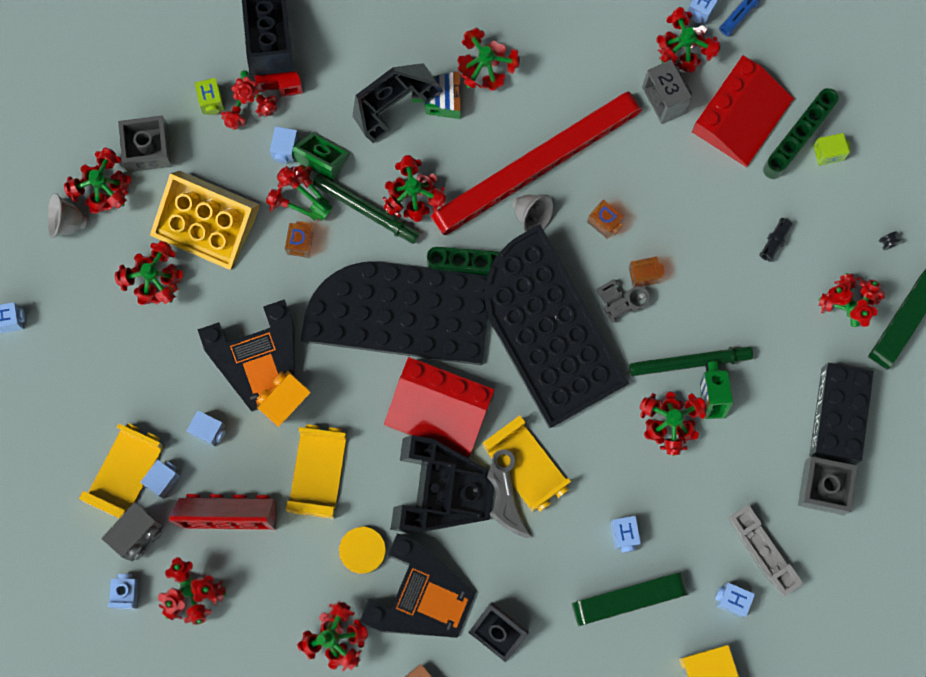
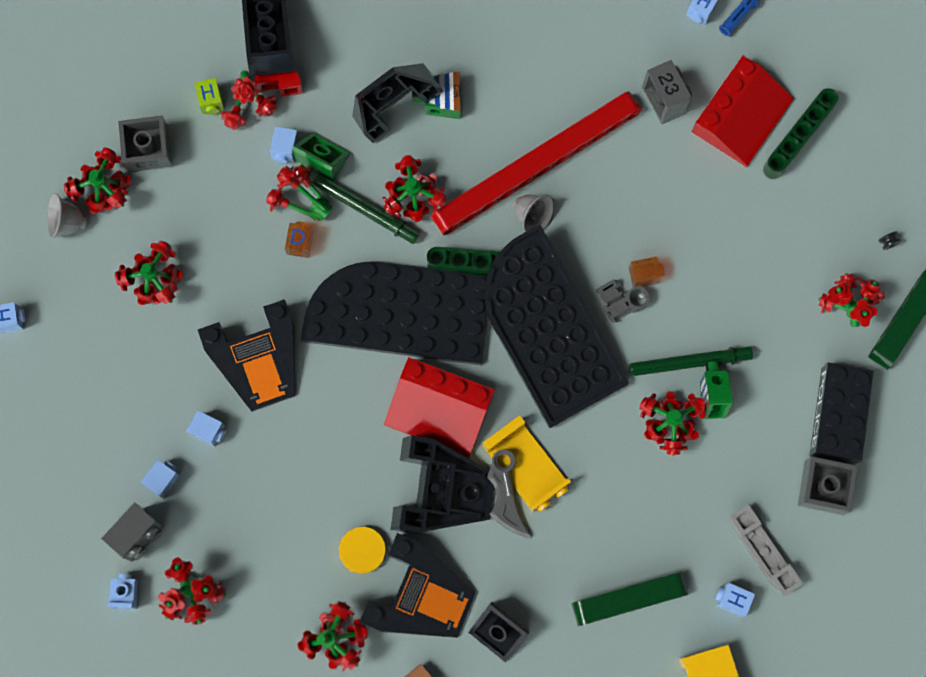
yellow panel [79,423,164,518] -> none
yellow slope [150,171,260,270] -> none
red slope [169,494,276,530] -> none
light orange brick [257,370,311,427] -> none
yellow panel [286,424,347,519] -> none
red plant [457,27,520,91] -> none
clear orange brick [587,199,624,239] -> none
light blue brick [610,516,641,553] -> none
red plant [656,7,720,73] -> none
black pin [759,218,793,262] -> none
lime brick [813,133,851,166] -> none

